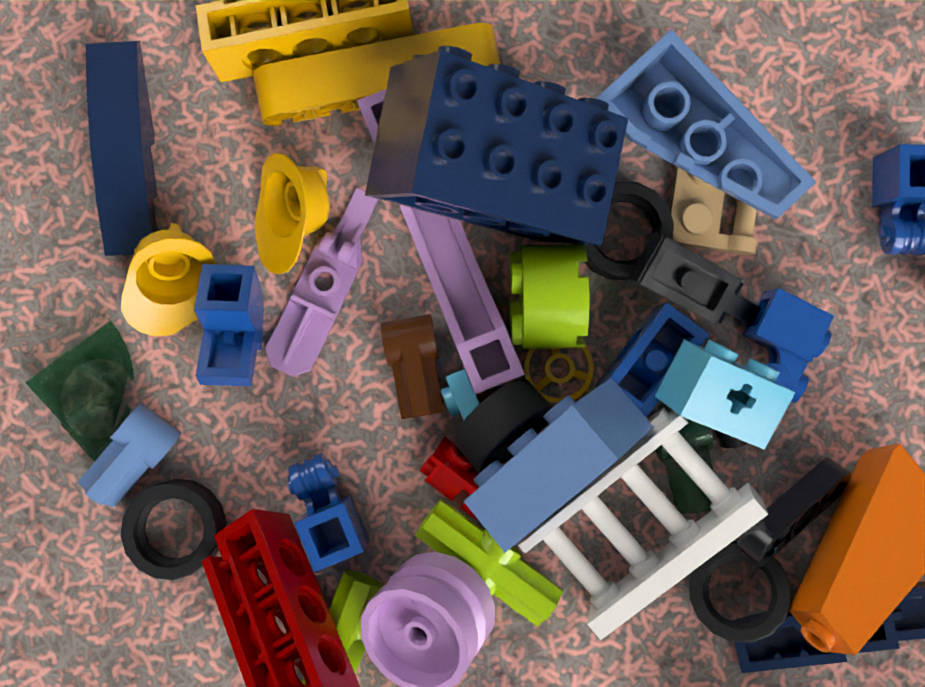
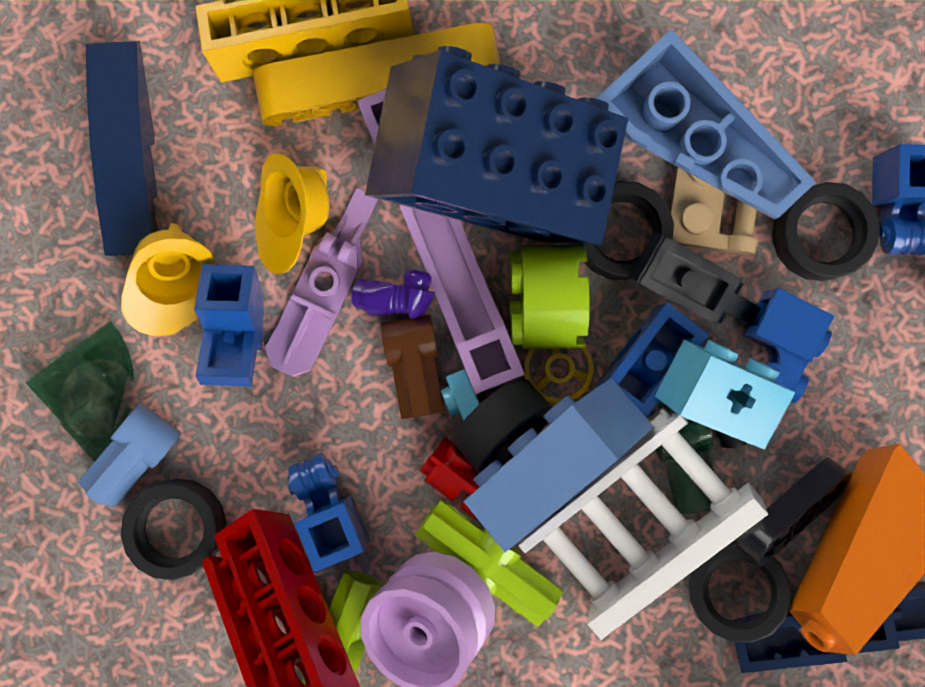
none -> dark purple arm [352,269,435,319]
none -> black tyre [772,182,880,281]

